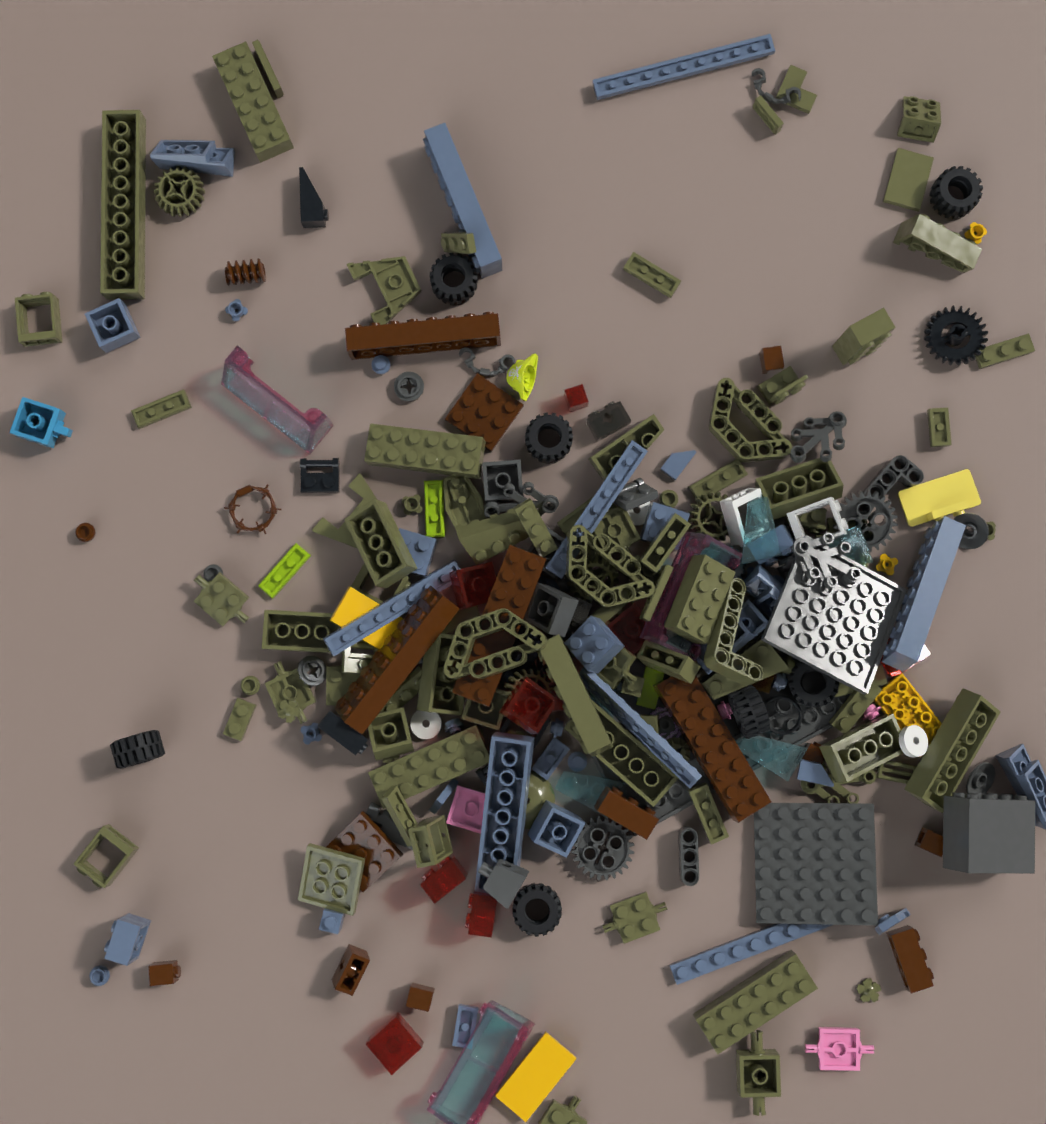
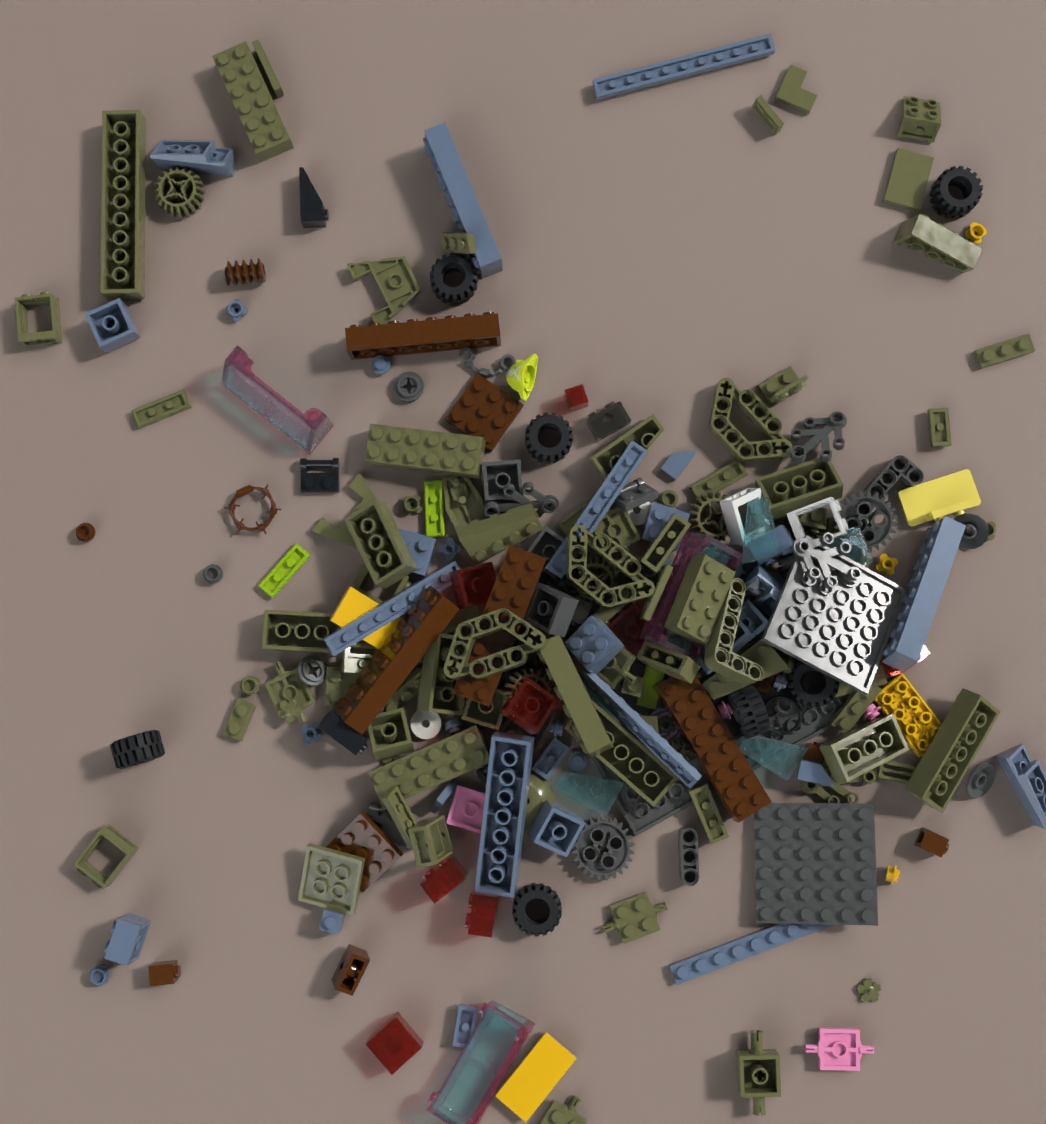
dark azure hinge [9,397,73,448] -> none
olive plate [194,572,249,626] -> none
reddish brown panel [406,982,435,1012] -> none
dark grey torso [478,859,529,909] -> none
olive plate [513,498,558,557] -> none
reddish brown brick [594,786,659,840] -> none
olive plate [623,252,681,298] -> none
olive brick [693,950,818,1054] -> none
dark grey piece [752,68,801,104] -> none
reddish brown panel [759,346,784,374] -> none
olive brick [832,307,896,366] -> none
sand blue wing [874,908,911,935] -> none
reddish brown brick [886,925,934,994] -> none
white piece [899,725,928,758] -> none
black gear [924,305,988,366] -> none
dark grey brick [943,792,1035,874] -> none
none -> sand blue plate [439,538,462,561]
none -> yellow plate [885,865,900,885]

